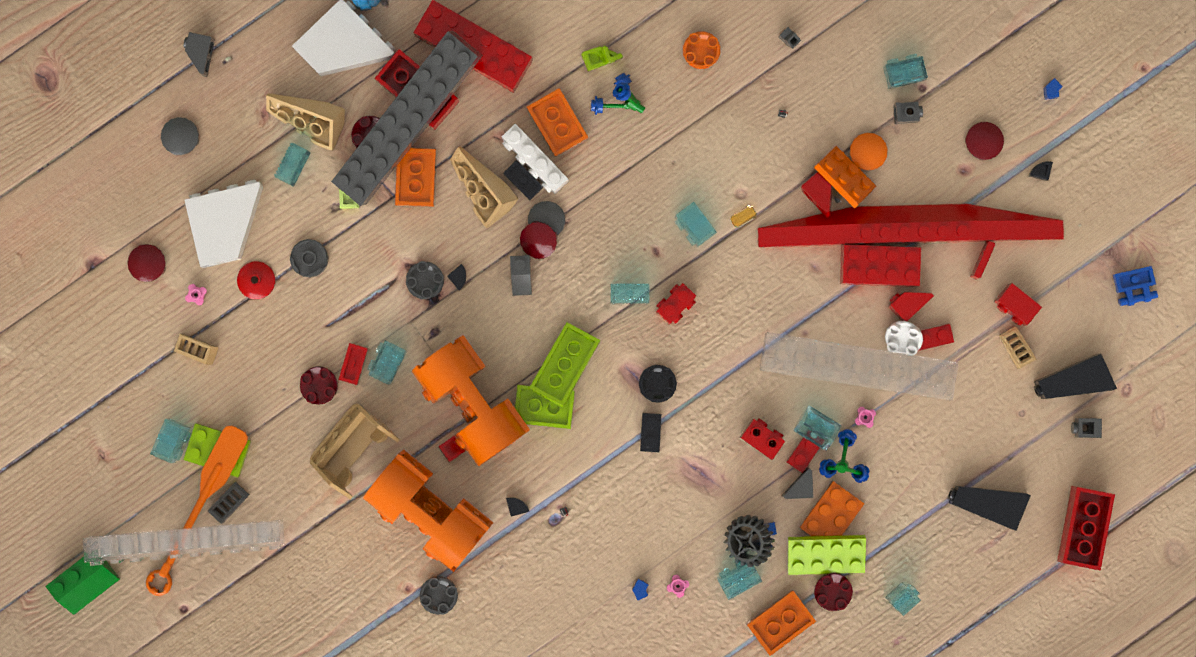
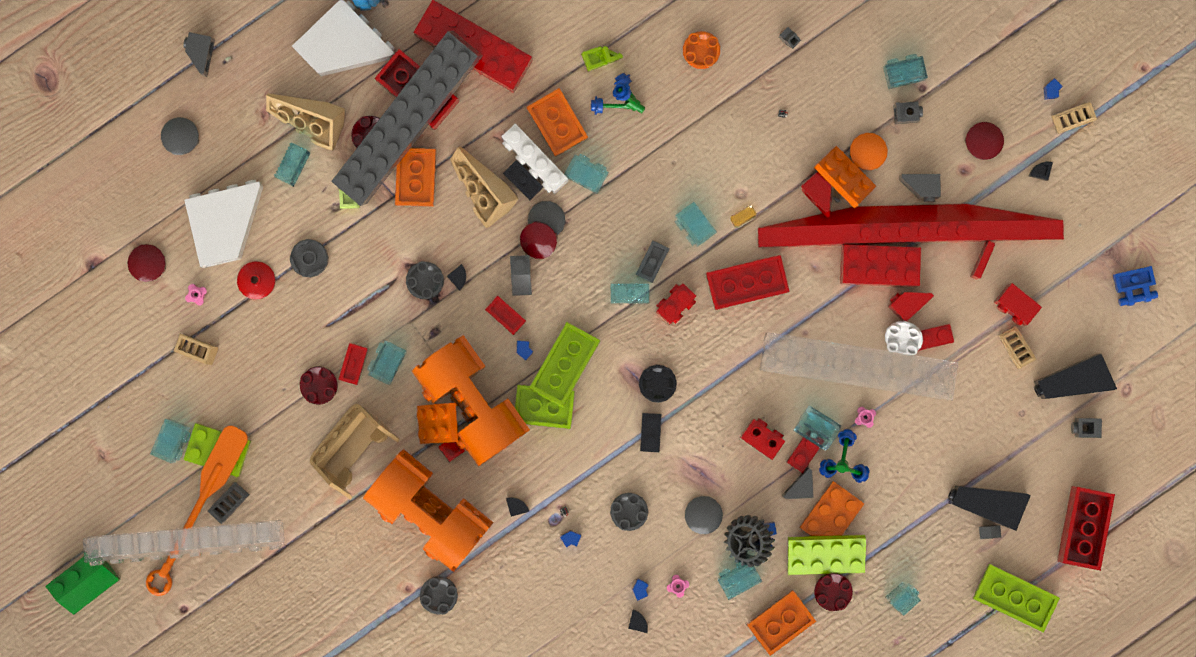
none -> orange plate [417,403,458,444]
none -> red plate [485,296,526,335]
none -> blue piece [517,341,534,360]
none -> blue piece [560,530,581,547]
none -> clear light blue brick [564,154,609,194]
none -> dark grey dish [610,492,648,531]
none -> black tile [628,609,648,633]
none -> dark grey plate [636,240,670,283]
none -> dark grey dish [685,496,723,534]
none -> red plate [706,255,790,310]
none -> dark grey slope [899,174,941,202]
none -> lime plate [973,564,1060,633]
none -> dark grey piece [979,525,1001,539]
none -> tan slope [1051,102,1097,134]

